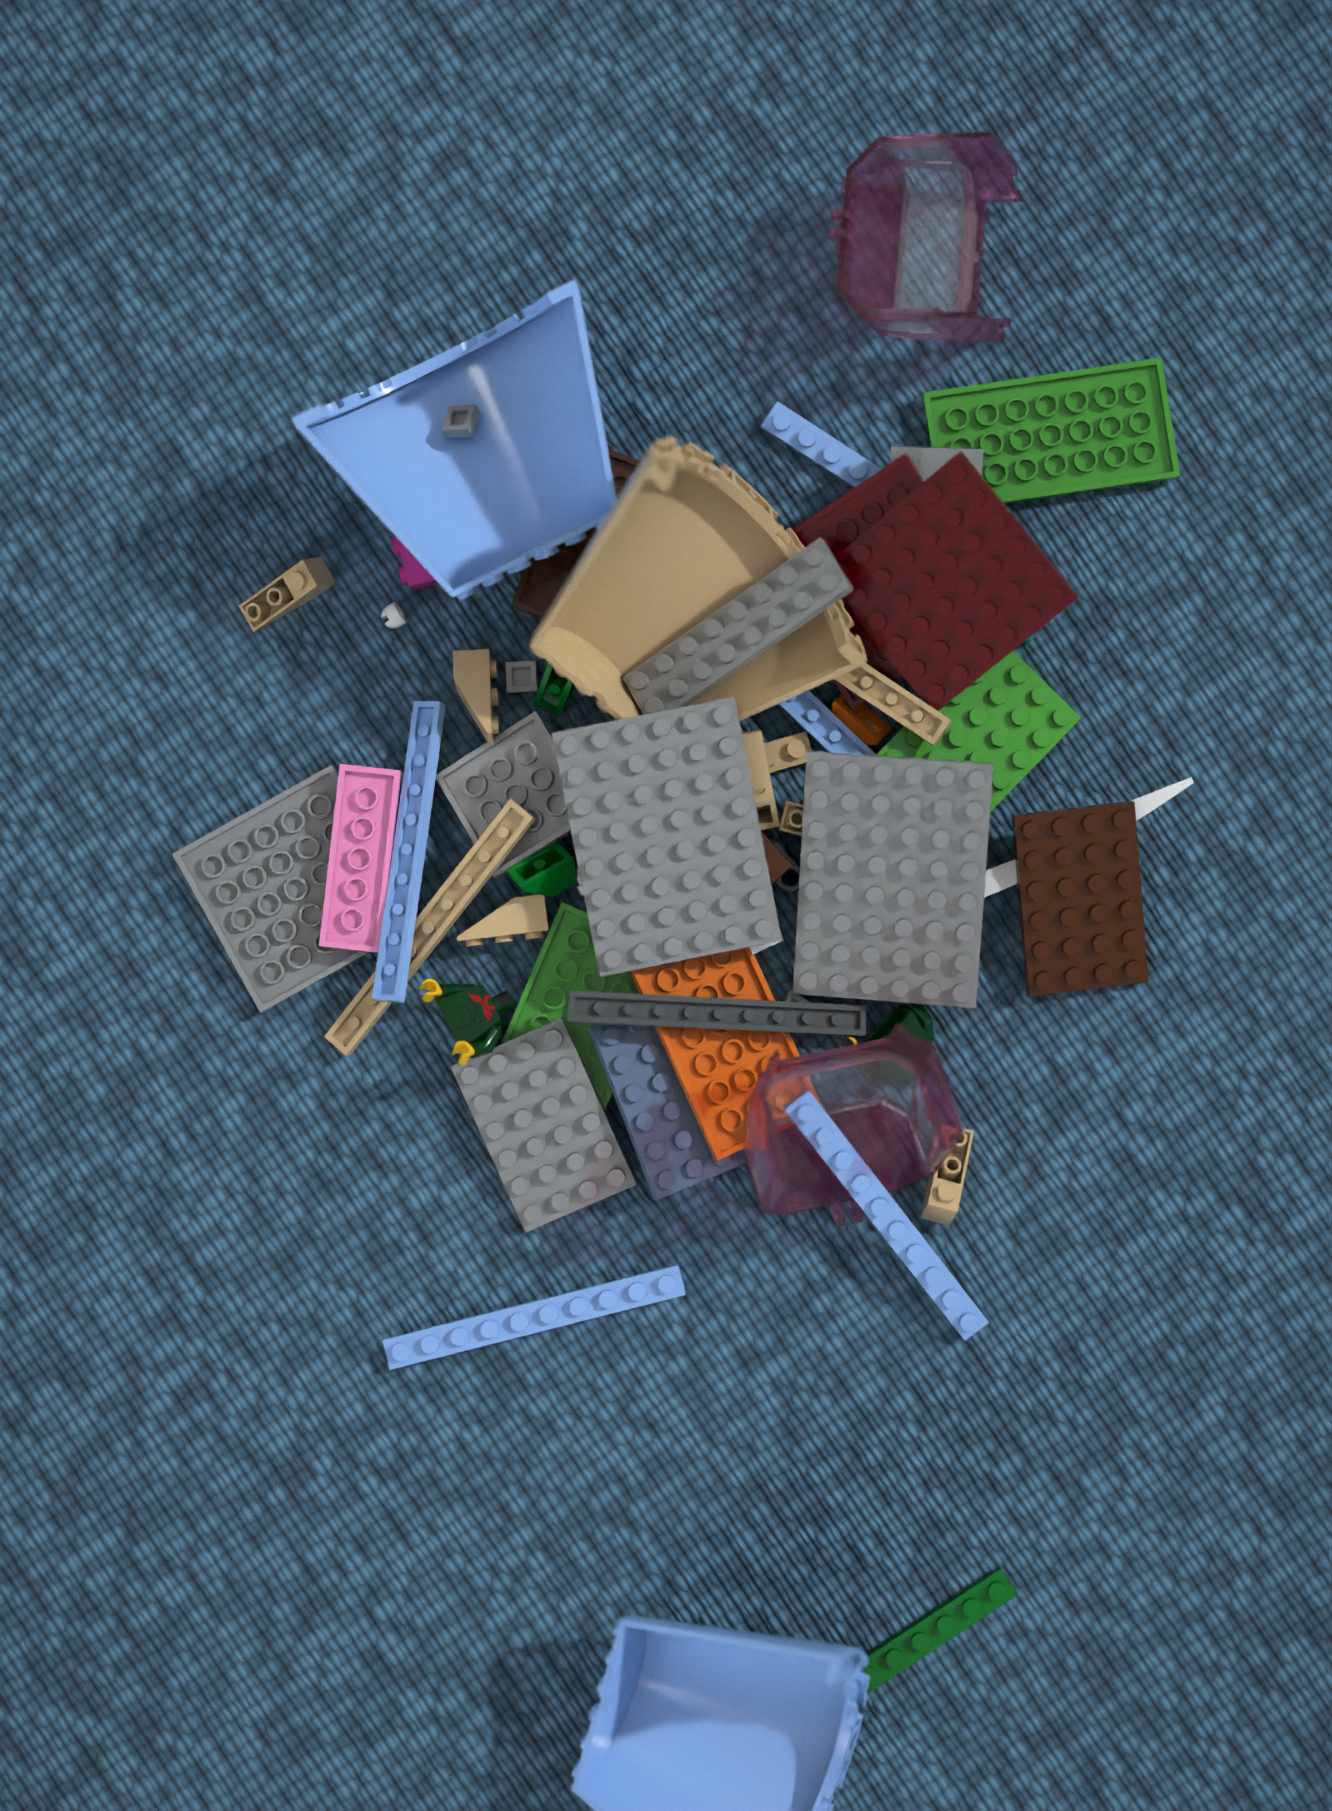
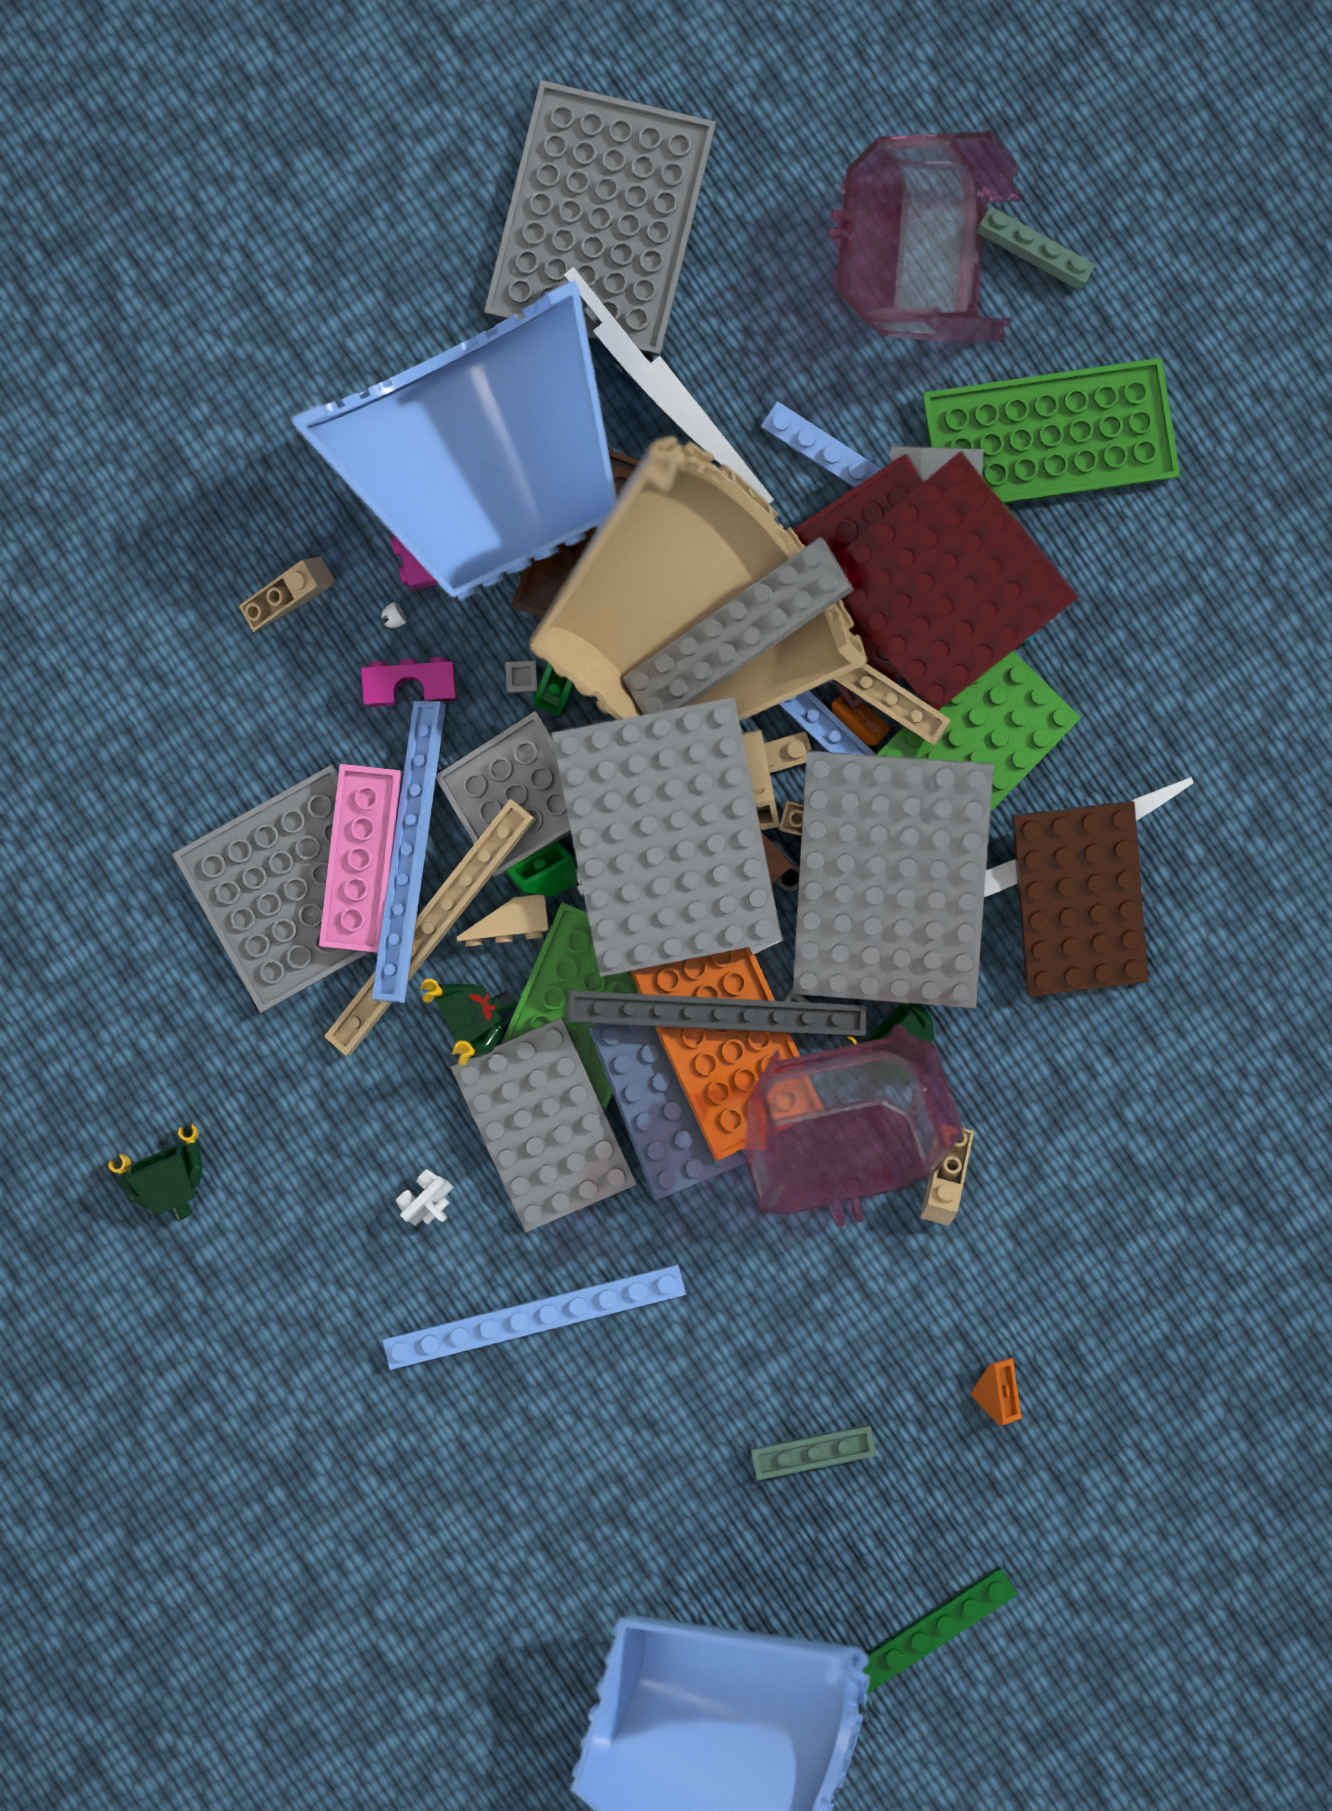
light grey plate [441,405,480,438] -> none
tan slope [453,649,499,745] -> none
light blue plate [783,1088,989,1341] -> none
none -> dark green torso [108,1124,203,1221]
none -> dark pink arch [361,657,457,707]
none -> white hips [396,1170,454,1226]
none -> light grey plate [484,80,716,357]
none -> white slope [564,267,774,504]
none -> sand green plate [750,1424,877,1481]
none -> orange slope [970,1358,1022,1425]
none -> sand green plate [976,206,1095,291]

